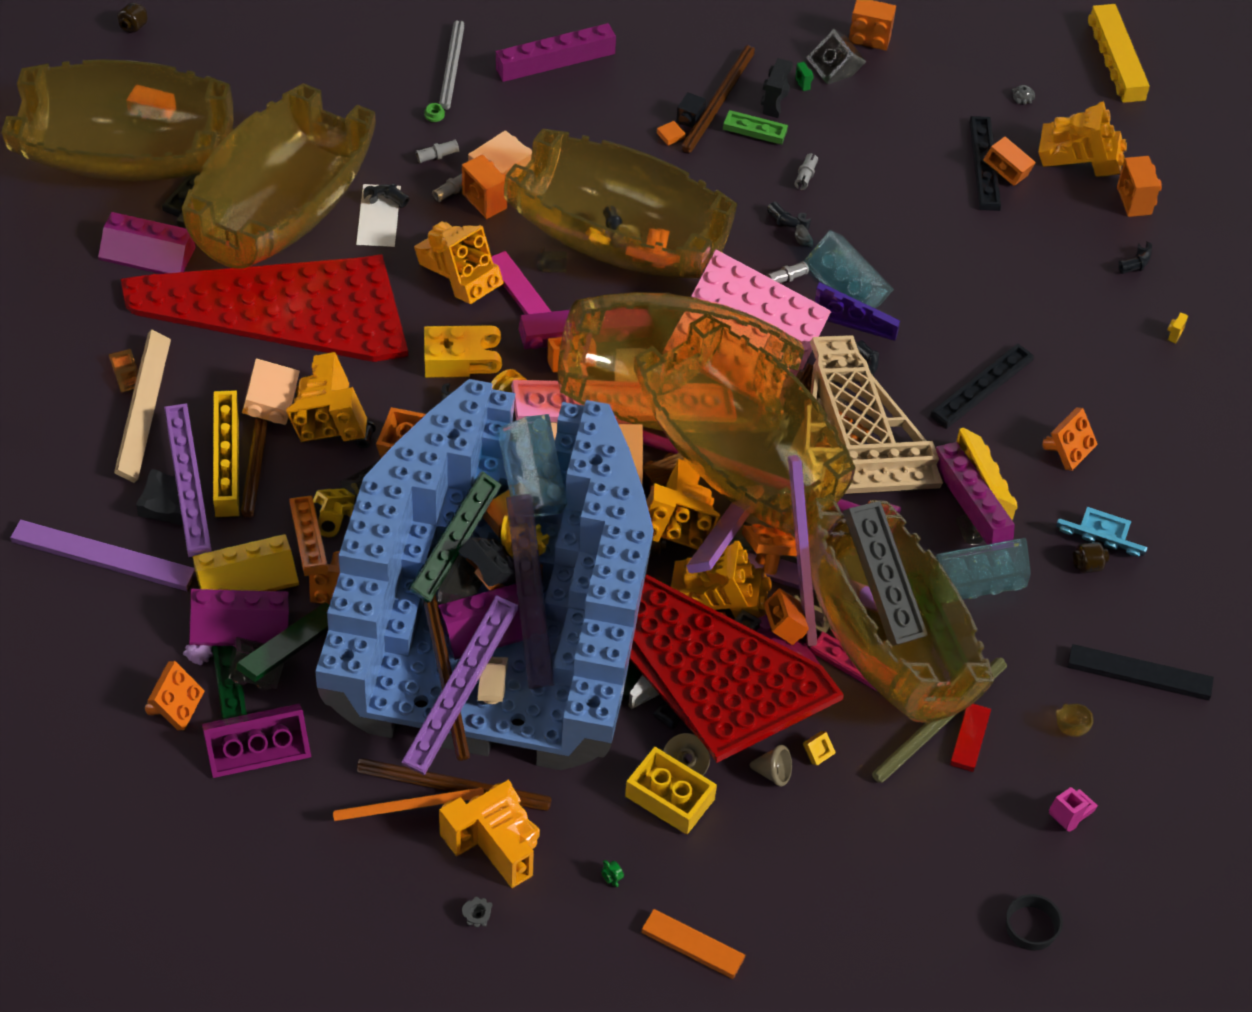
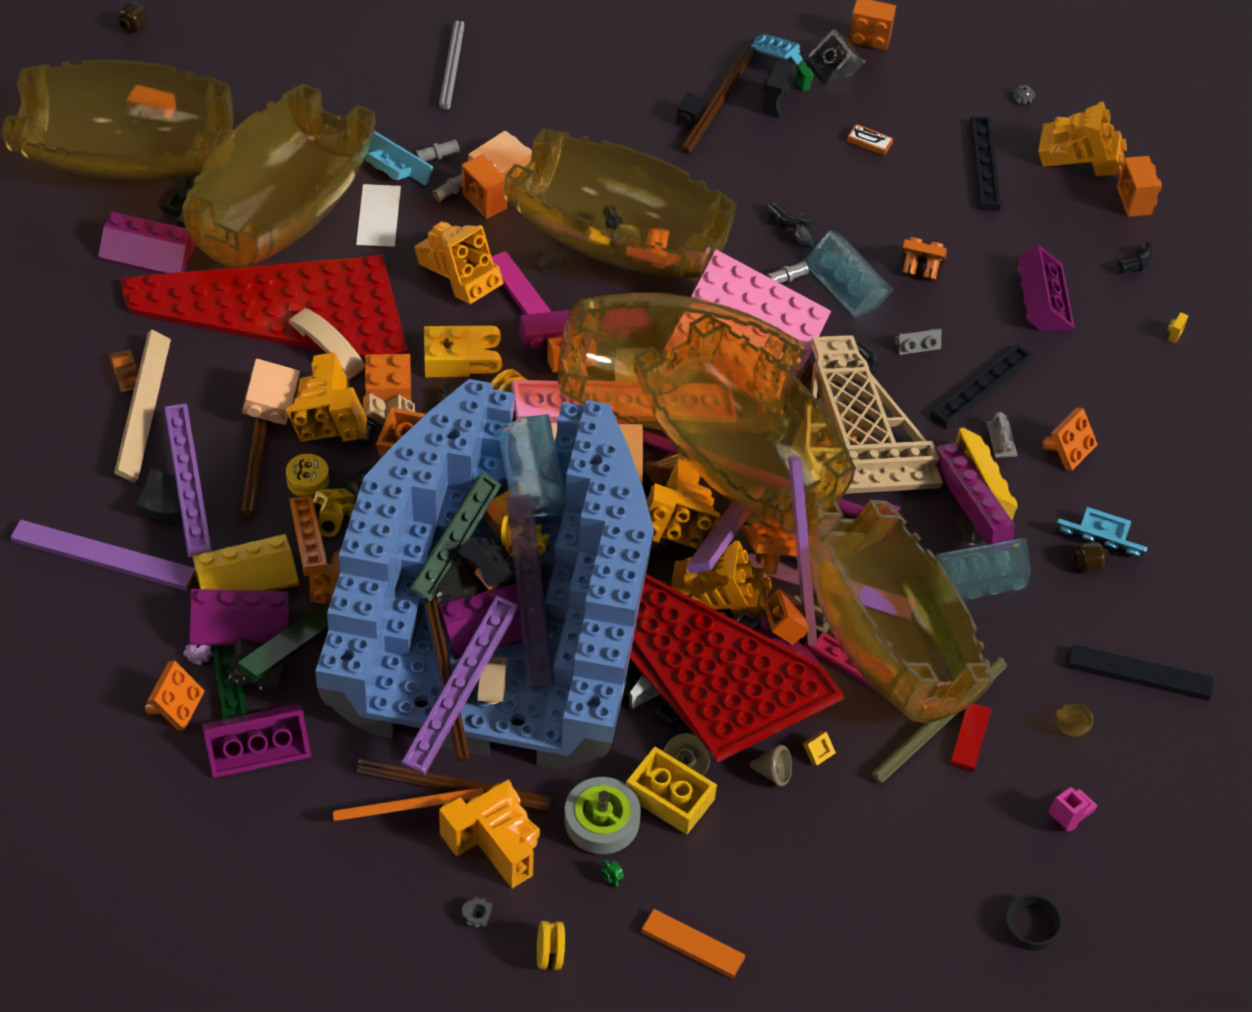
yellow brick [213,390,239,517] -> none
black piece [363,183,410,208] -> none
bright green plate [424,103,445,122] -> none
magenta brick [496,23,616,82] -> none
orange tile [657,121,685,146] -> none
bright green plate [723,110,788,145] -> none
light grey pin [794,153,818,190] -> none
dark purple wing [815,282,900,341] -> none
dark grey plate [843,501,928,647] -> none
orange brick [984,137,1036,186] -> none
yellow brick [1088,4,1150,103] -> none
none -> yellow head [286,454,329,497]
none -> tan slope [289,308,365,381]
none -> medium azure bracket [363,129,433,185]
none -> tan slope [363,393,415,424]
none -> orange brick [365,354,411,402]
none -> yellow head [537,921,565,970]
none -> wheel [564,777,641,854]
none -> medium azure bracket [751,34,803,65]
none -> tile [847,124,893,156]
none -> light grey hinge [895,329,942,355]
none -> orange plate [902,237,947,280]
none -> light grey hinge [986,412,1017,458]
none -> magenta slope [1017,244,1075,331]

